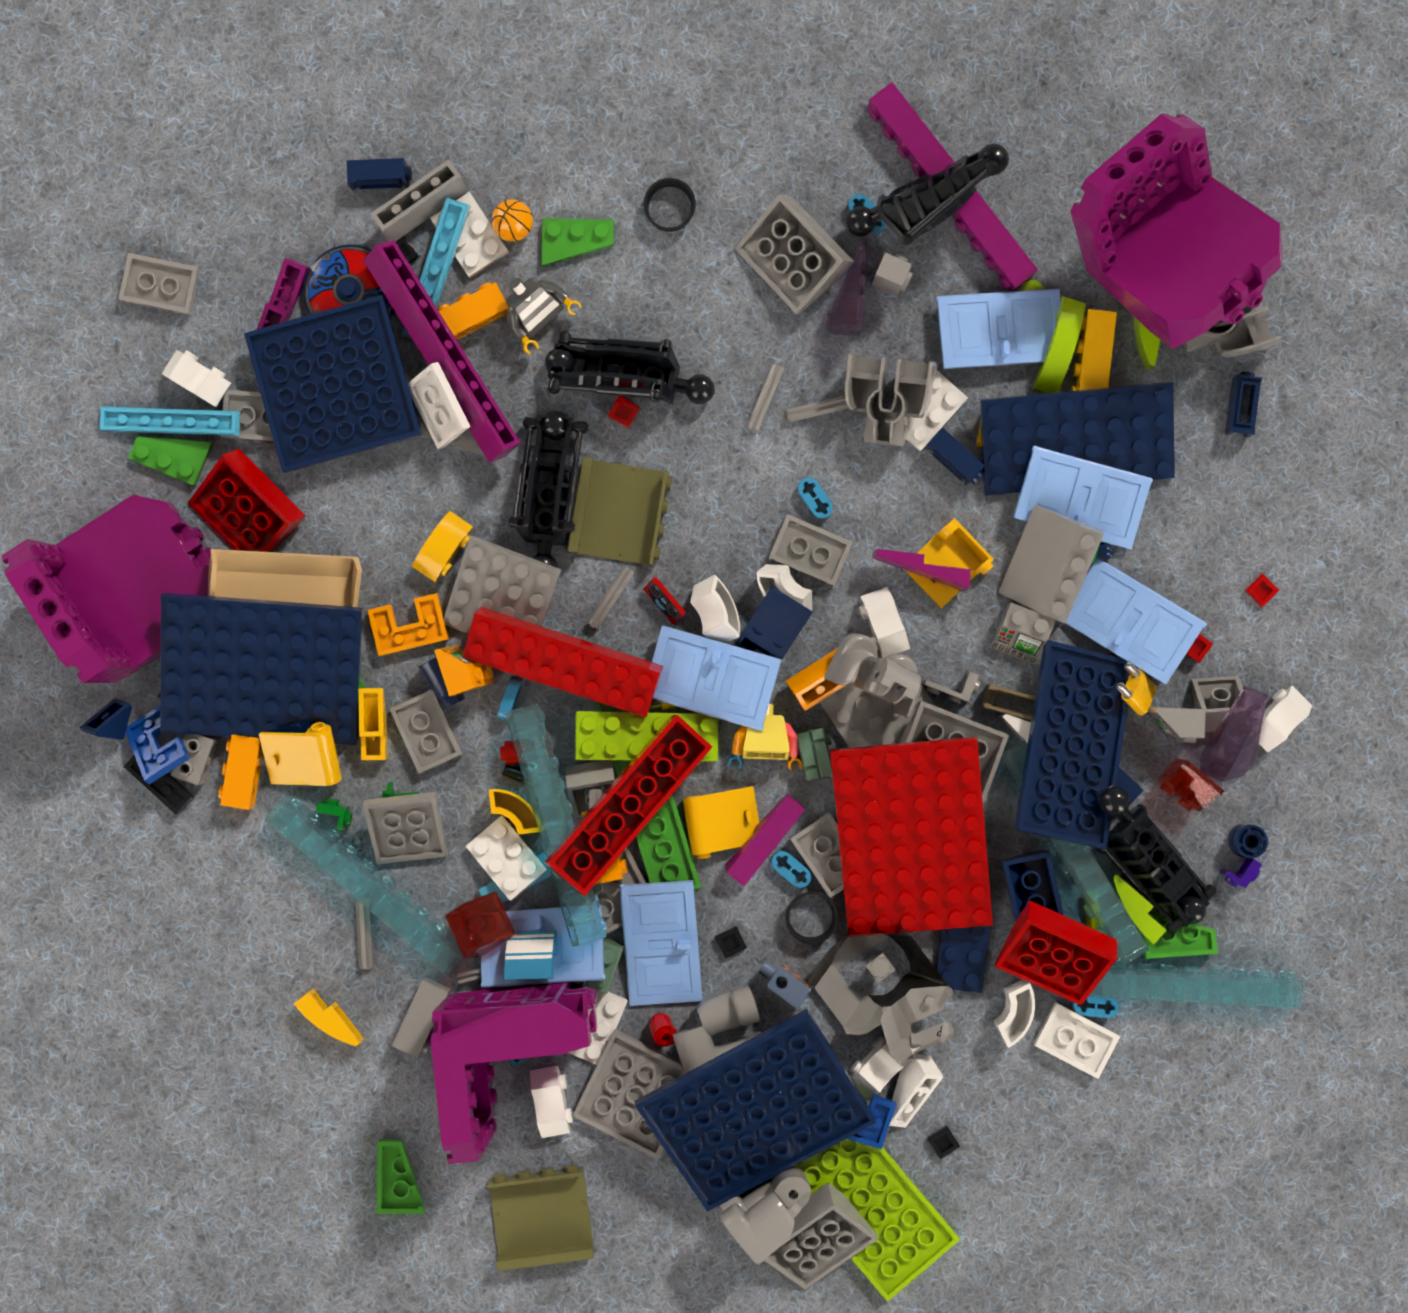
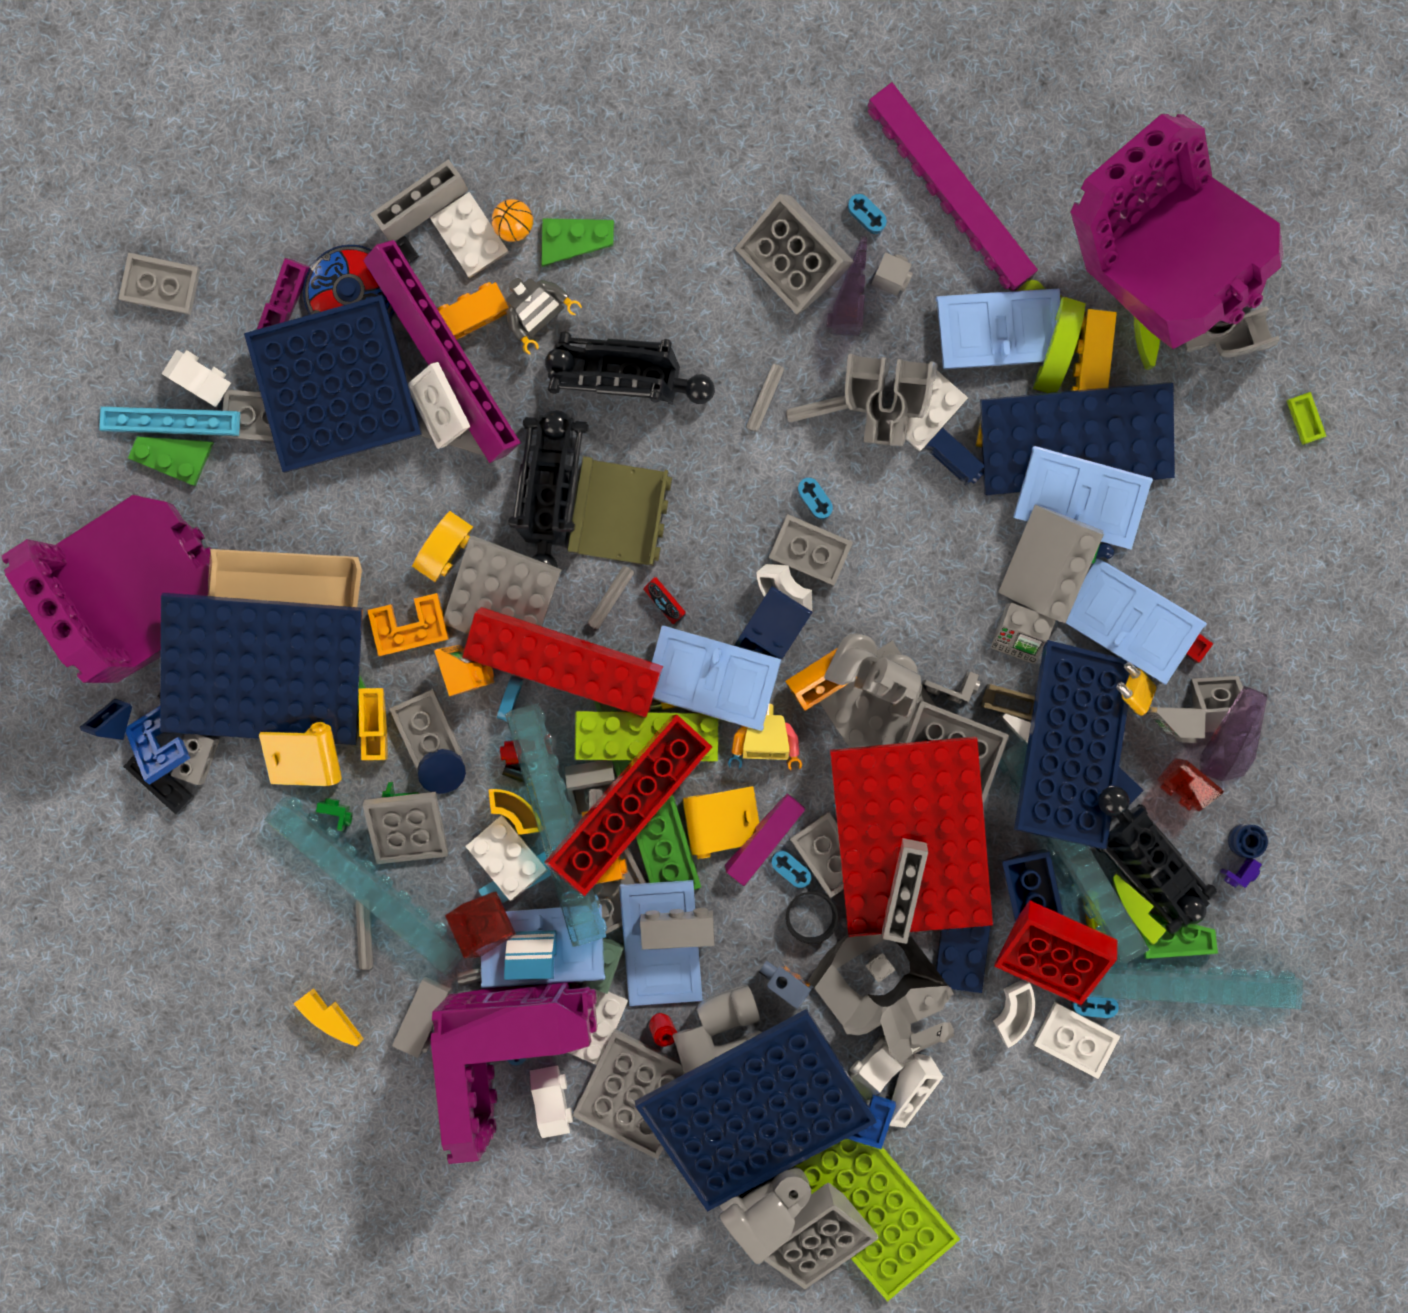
red slope [188,449,306,552] -> none
light orange brick [218,734,263,810] -> none
dark blue window [347,158,412,190] -> none
bright green wing [377,1139,426,1214] -> none
medium azure tile [402,197,471,338] -> none
dark blue plant [418,658,465,708] -> none
olive panel [486,1164,594,1271] -> none
red plate [607,396,640,429] -> none
black tyre [644,178,696,232] -> none
white brick [690,575,740,643] -> none
black tile [715,926,747,958] -> none
sand green brick [796,727,832,781] -> none
black piece [846,143,1009,245] -> none
white brick [859,587,910,658] -> none
magenta slope [872,549,971,592] -> none
yellow door [904,518,994,609] -> none
black tile [927,1125,960,1159] -> none
dark blue window [1225,372,1262,437] -> none
red tile [1244,574,1279,607] -> none
white brick [1248,686,1312,752] -> none
none -> dark blue tile [417,749,466,794]
none -> light grey brick [640,908,715,950]
none -> light grey brick [882,838,928,944]
none -> lime tile [1286,392,1326,445]

